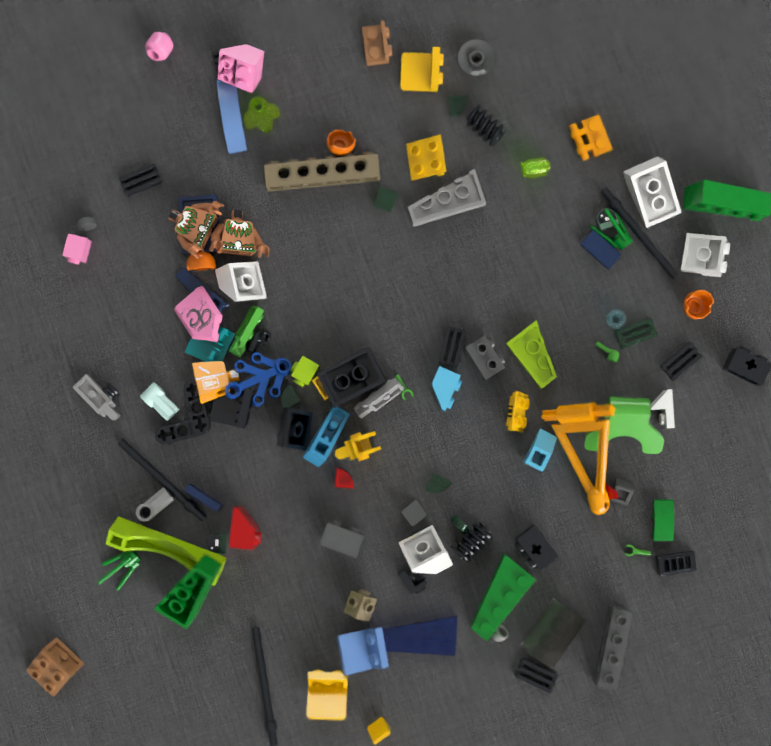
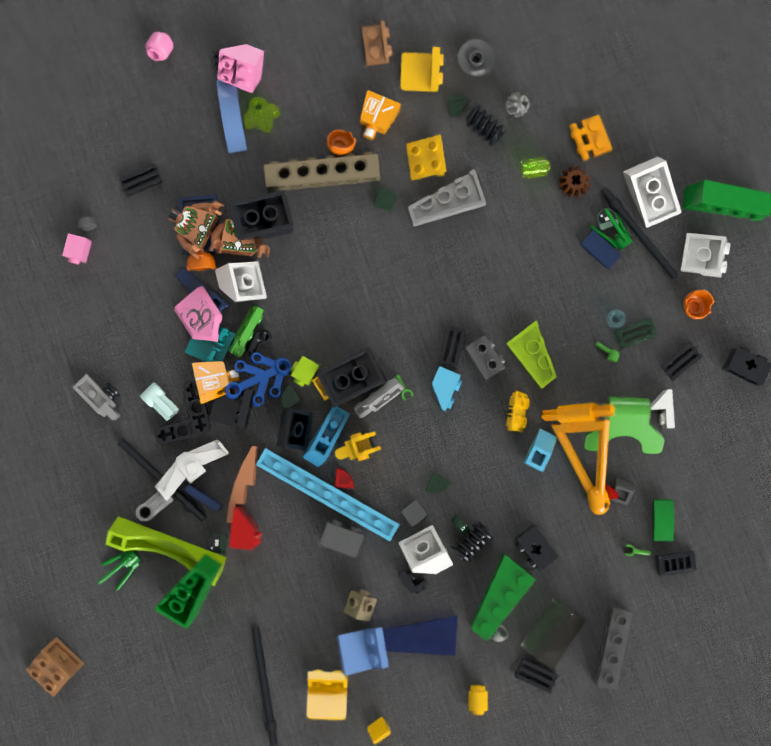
none -> white plate [155,440,229,502]
none -> nougat slope [226,446,258,523]
none -> black slope [228,190,294,241]
none -> medium azure plate [256,448,400,541]
none -> light orange torso [360,90,401,140]
none -> yellow brick [468,685,488,715]
none -> light grey gear [505,92,529,118]
none -> reddish brown gear [558,166,591,198]

